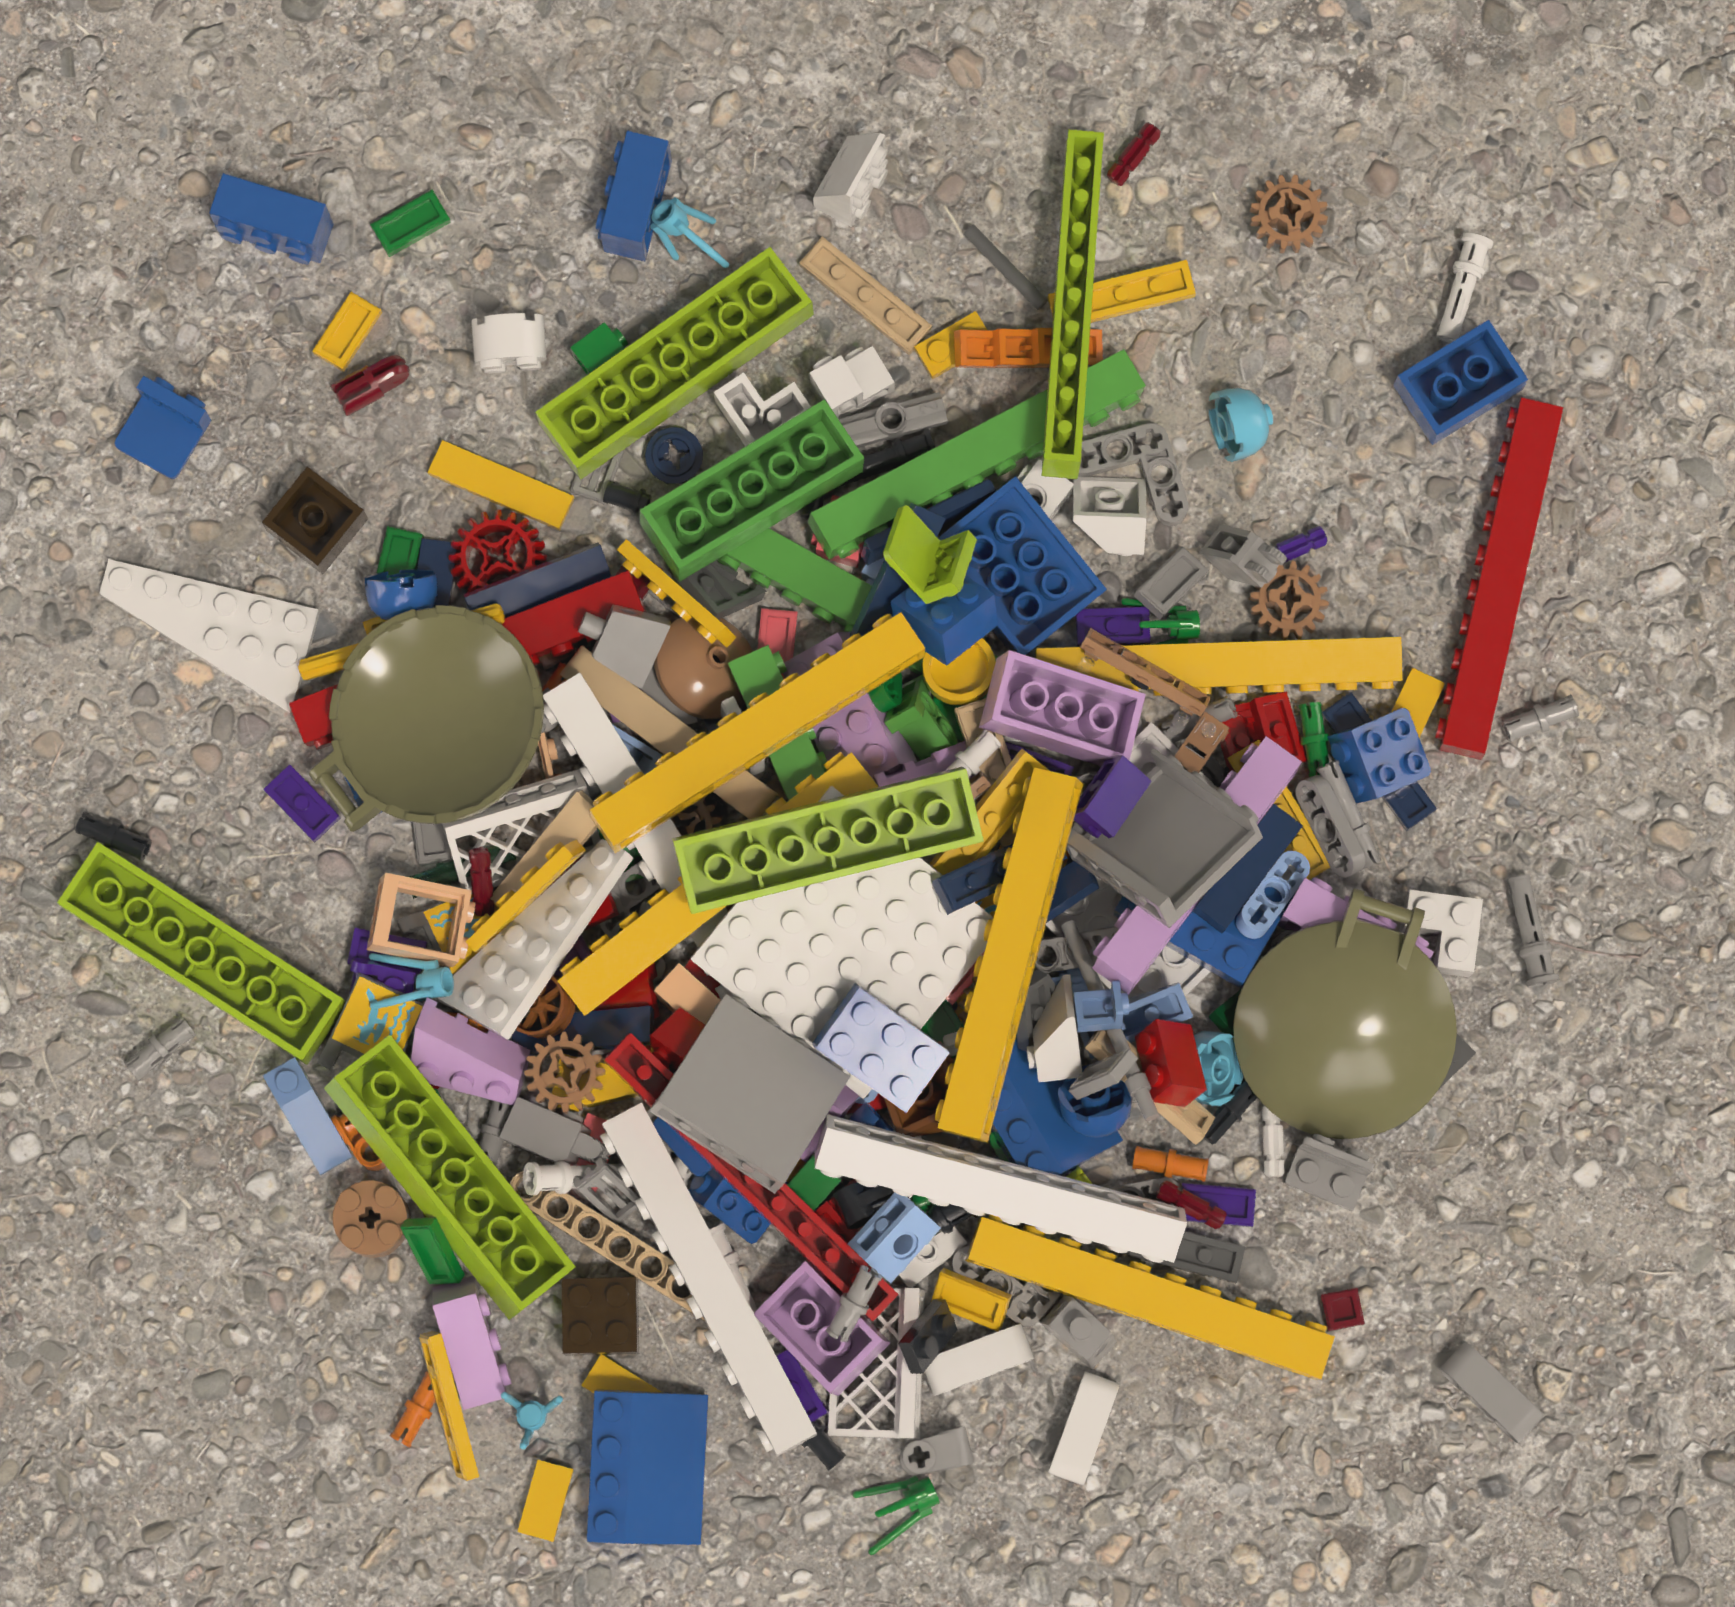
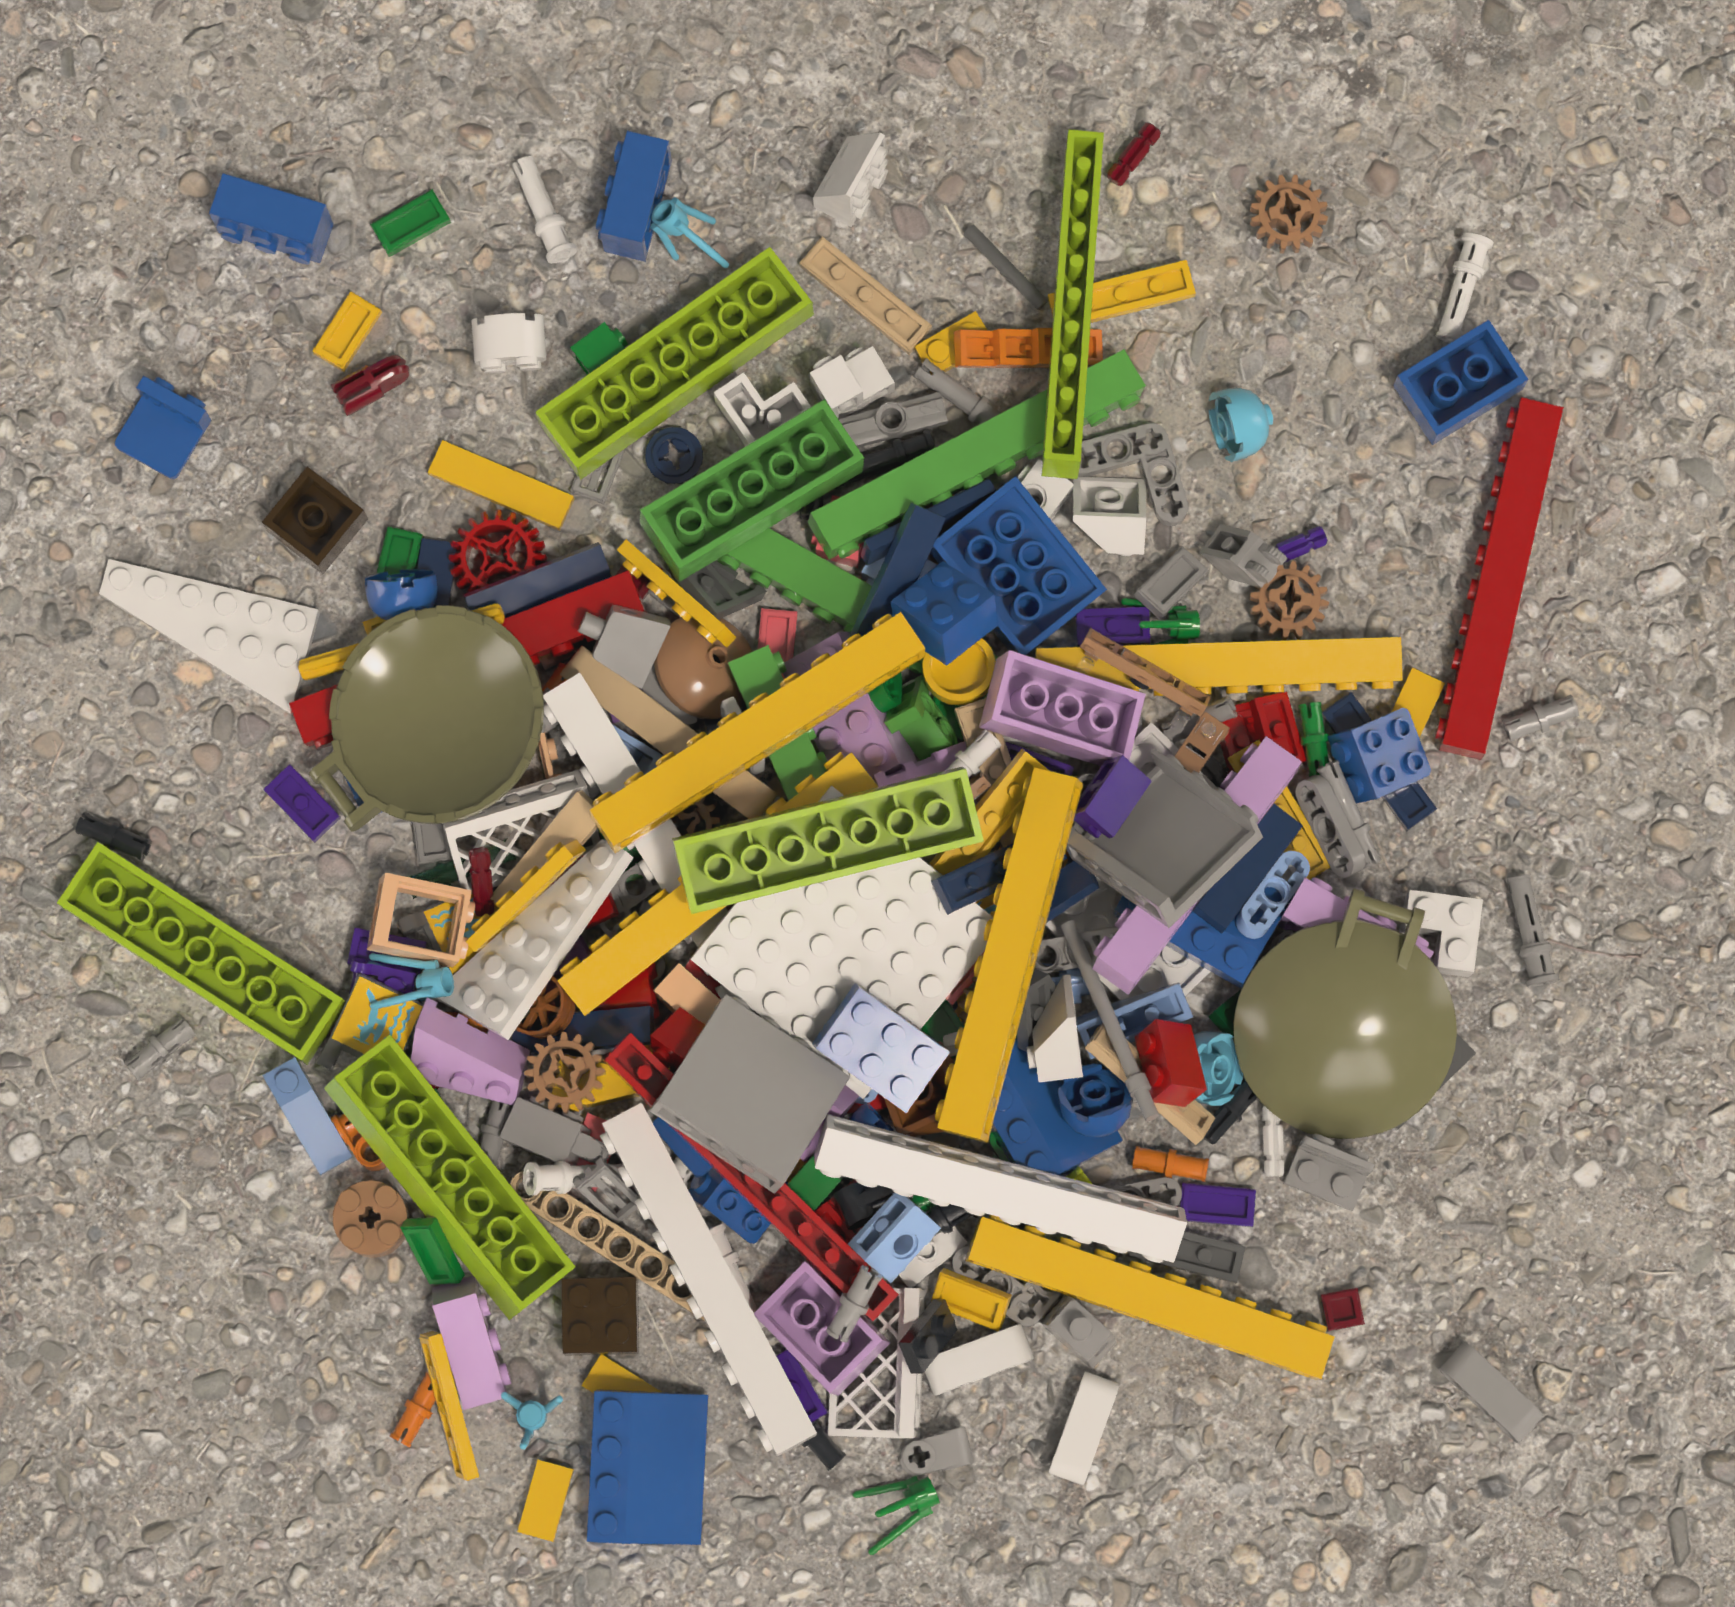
black pin [603,481,652,517] -> none
lime bracket [883,505,977,604] -> none
light grey tile [1069,1049,1138,1100] -> none
medium blue bracket [1073,981,1129,1032] -> none
dark red axle [1156,1181,1227,1229] -> none
none -> white pin [512,156,577,264]
none -> light grey pin [913,358,1001,424]

